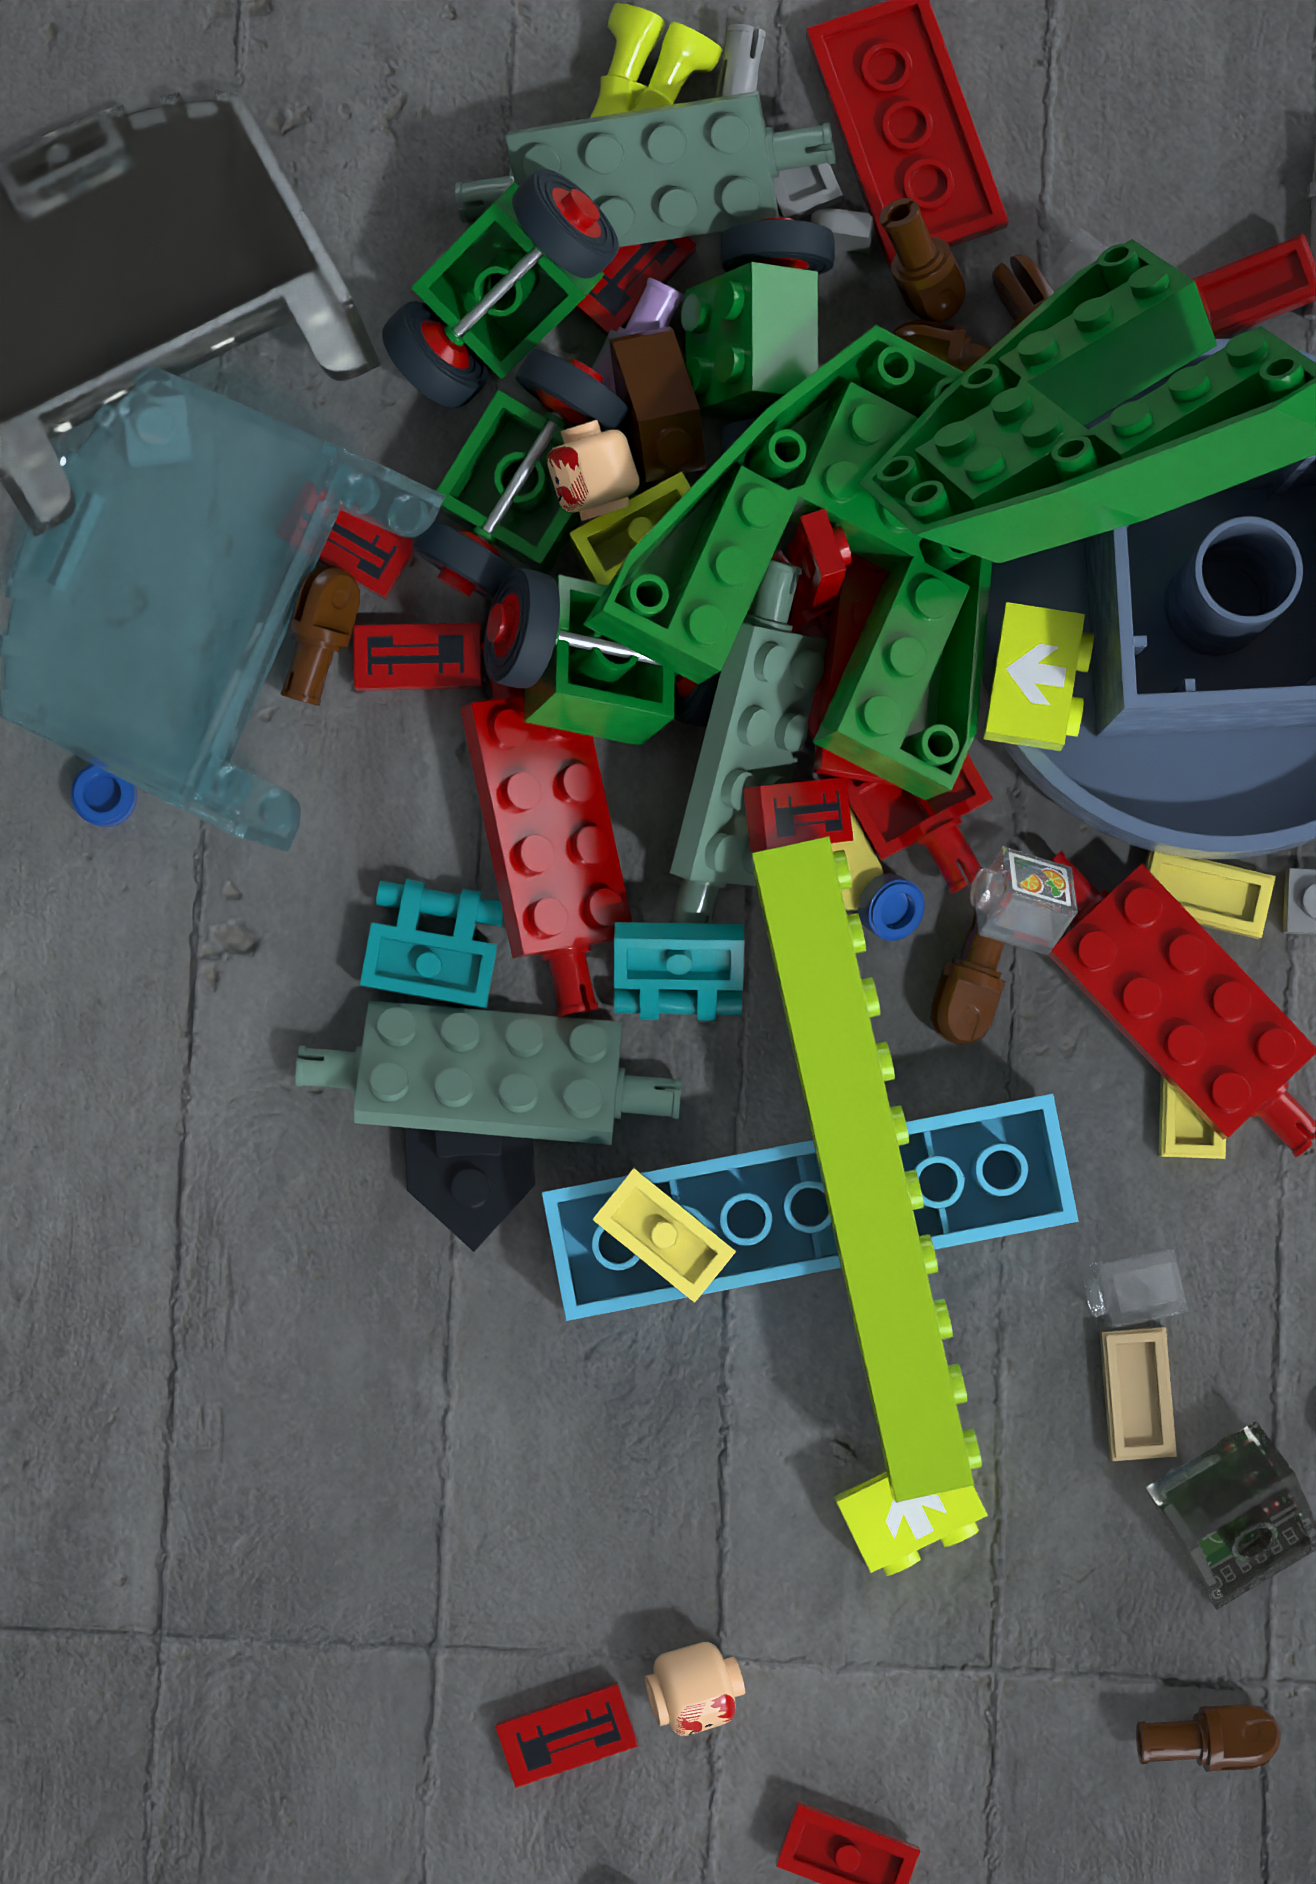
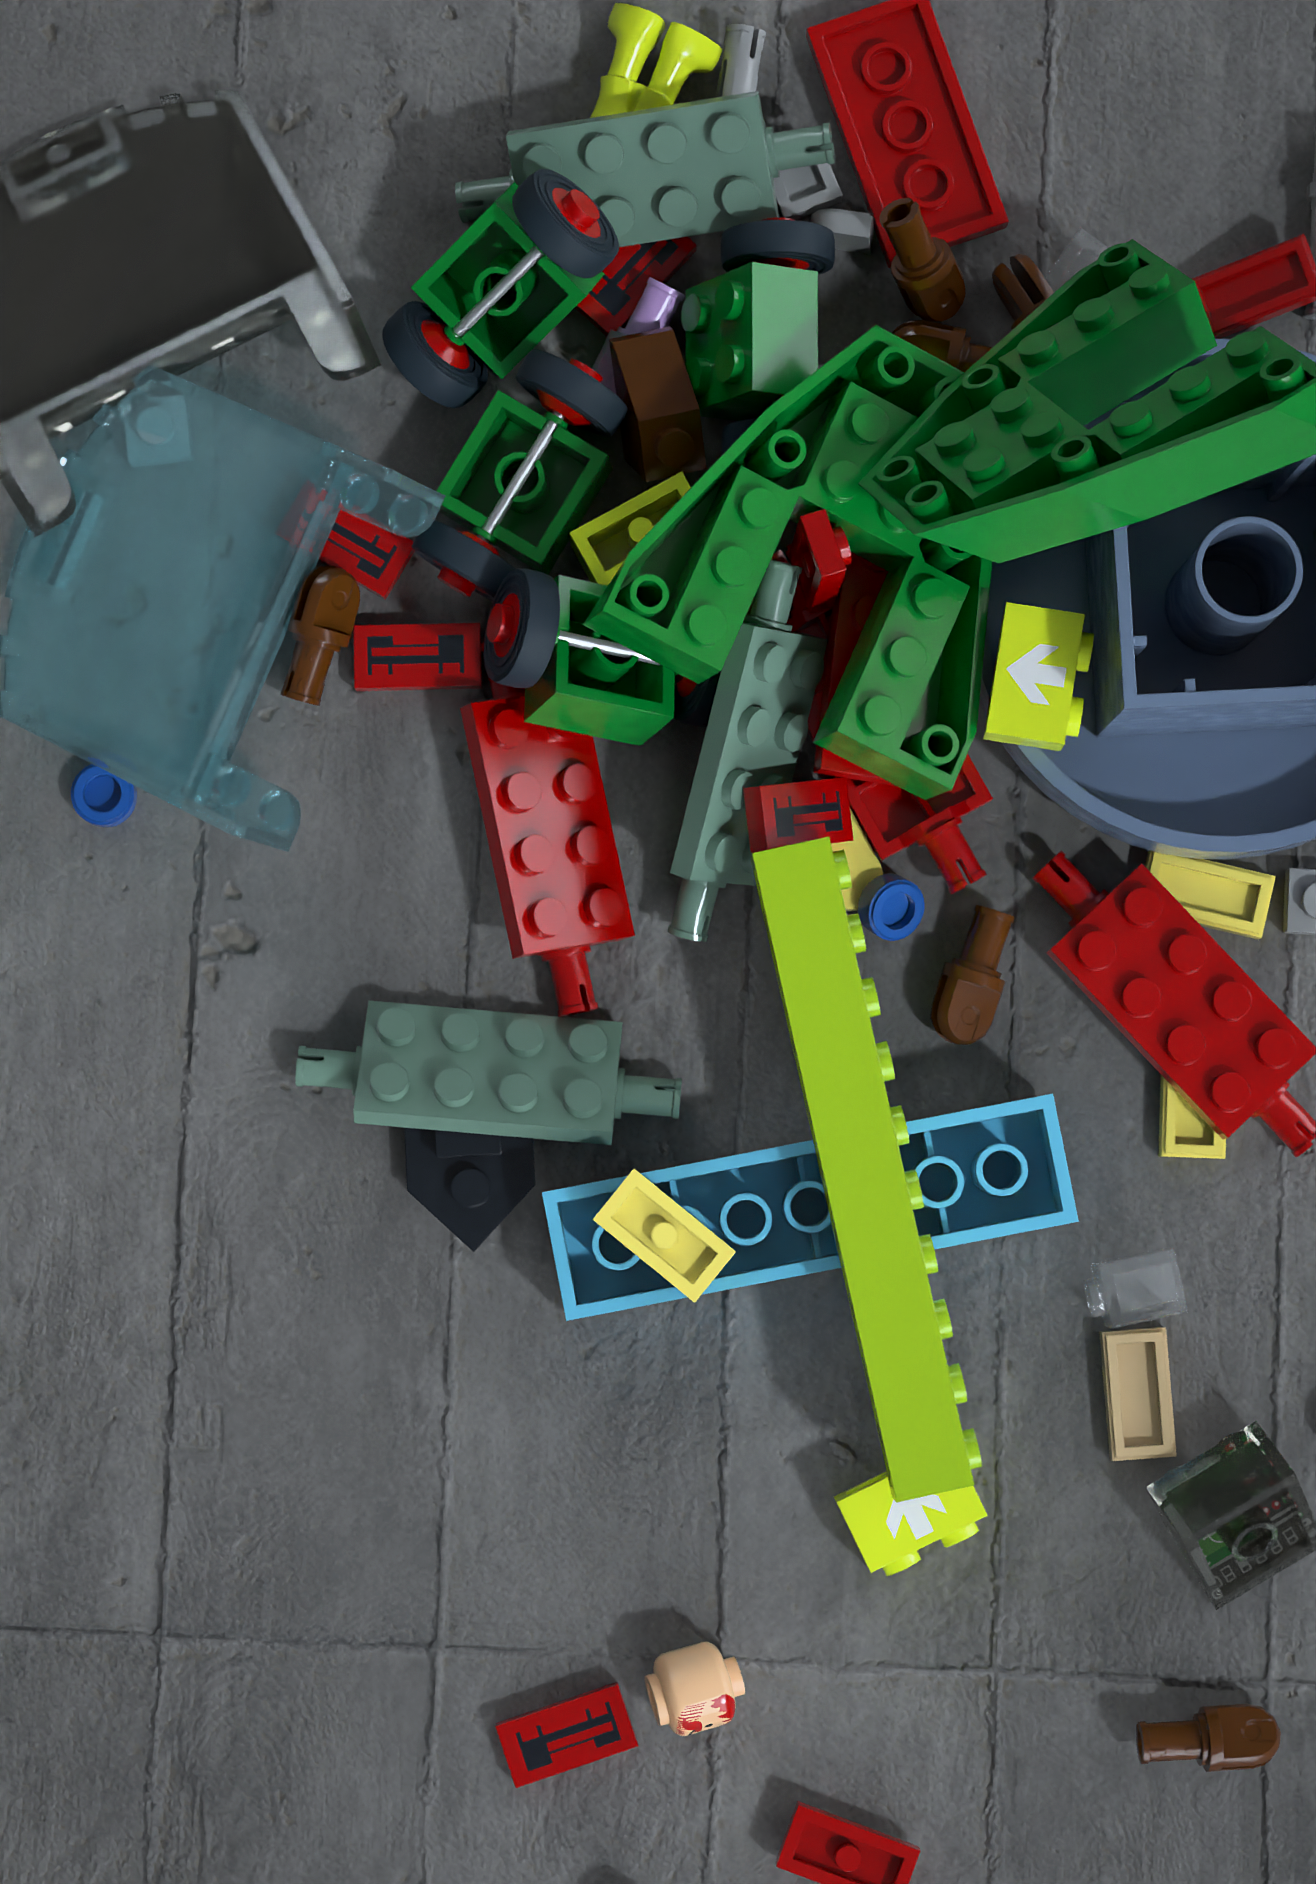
teal plate [360,878,504,1009] -> none
light nougat head [547,420,639,521] -> none
teal plate [614,922,744,1021] -> none
clear brick [970,846,1078,955] -> none

